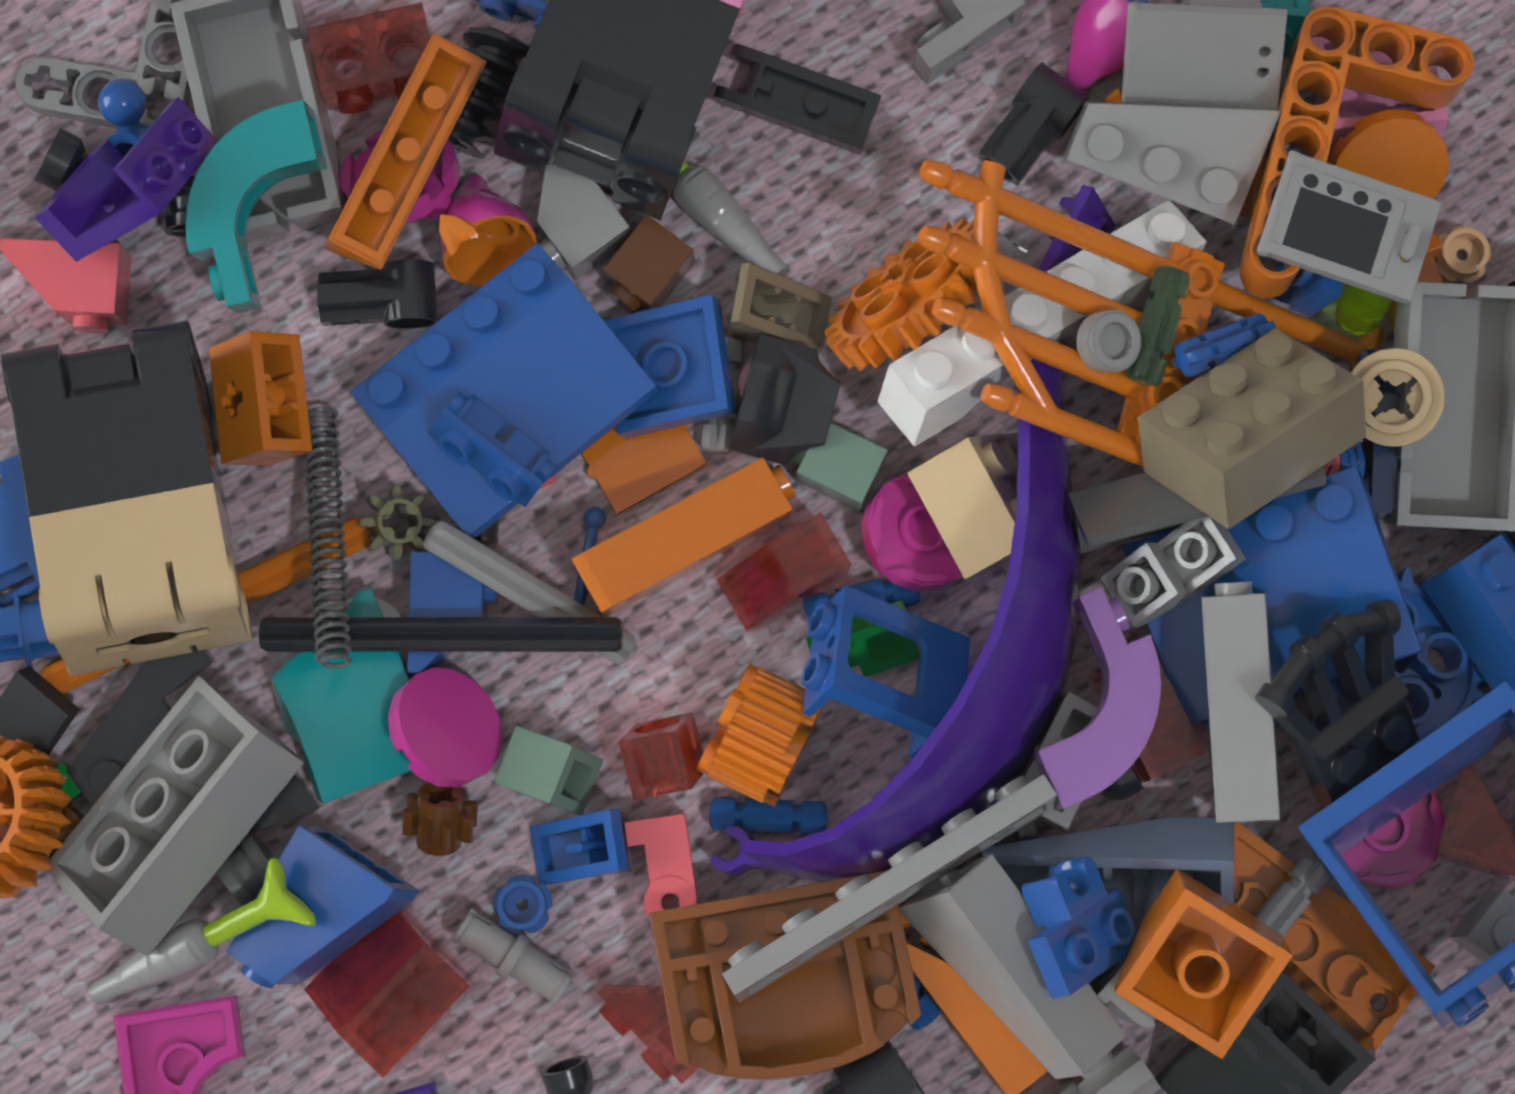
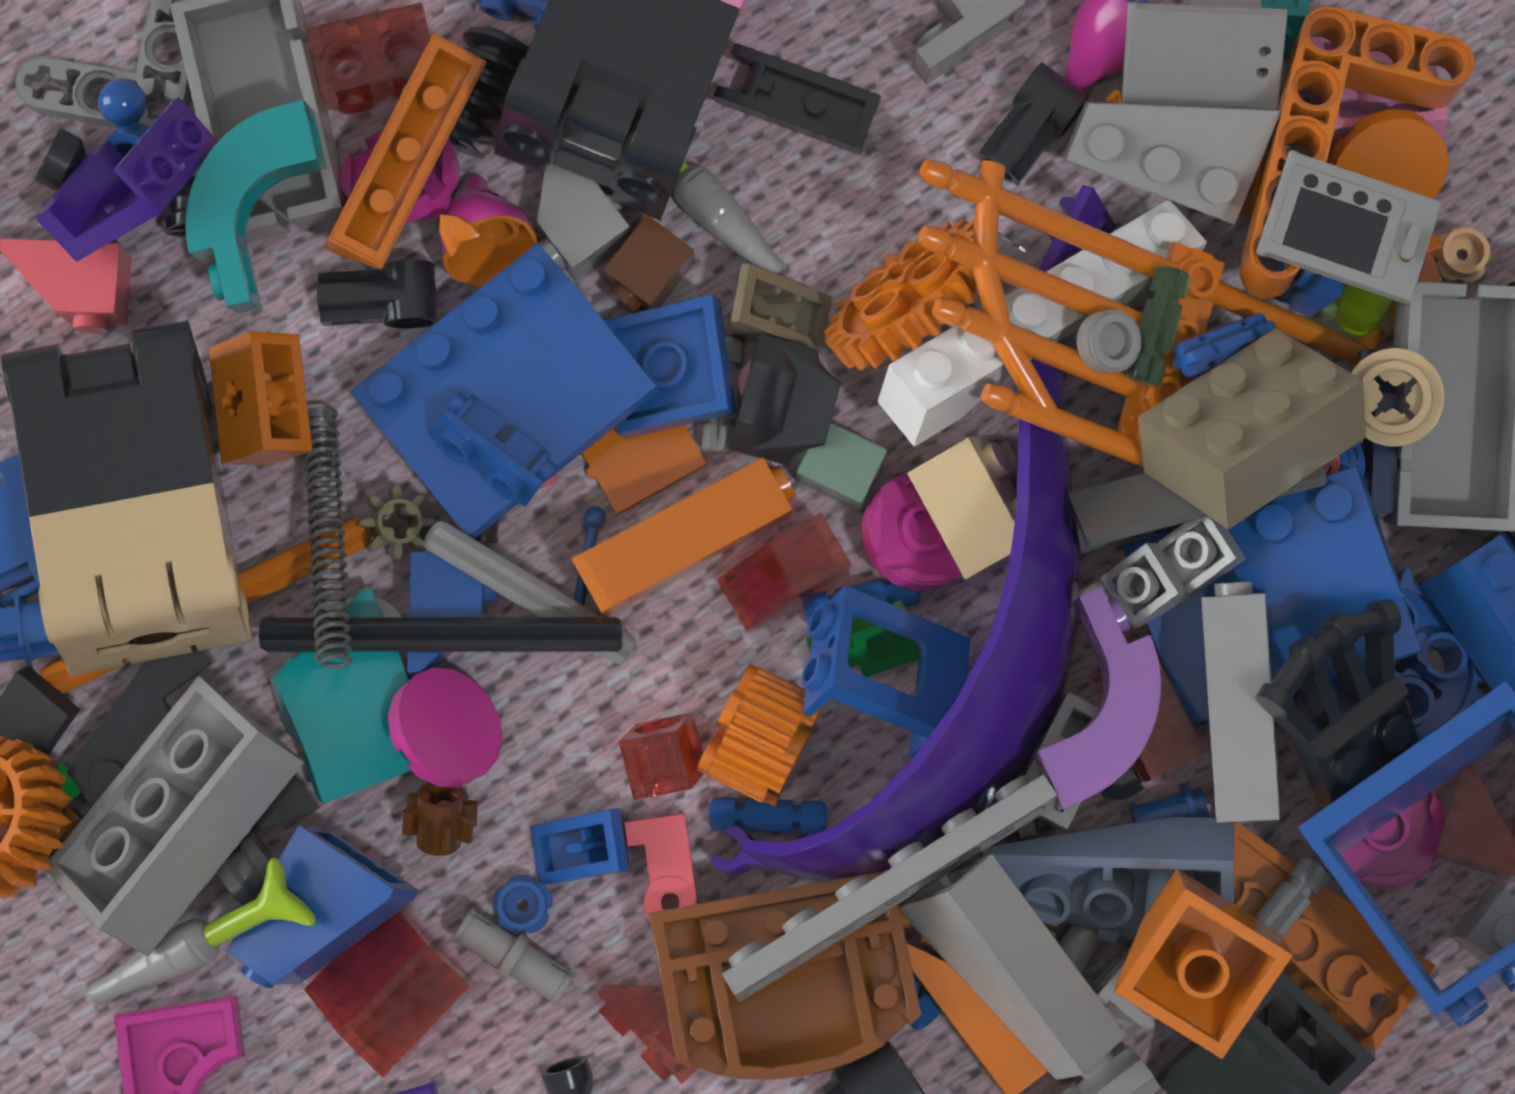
sand green brick [494,726,604,815] -> none
blue plate [1022,856,1137,999] -> none
none -> blue pin [1130,785,1210,823]

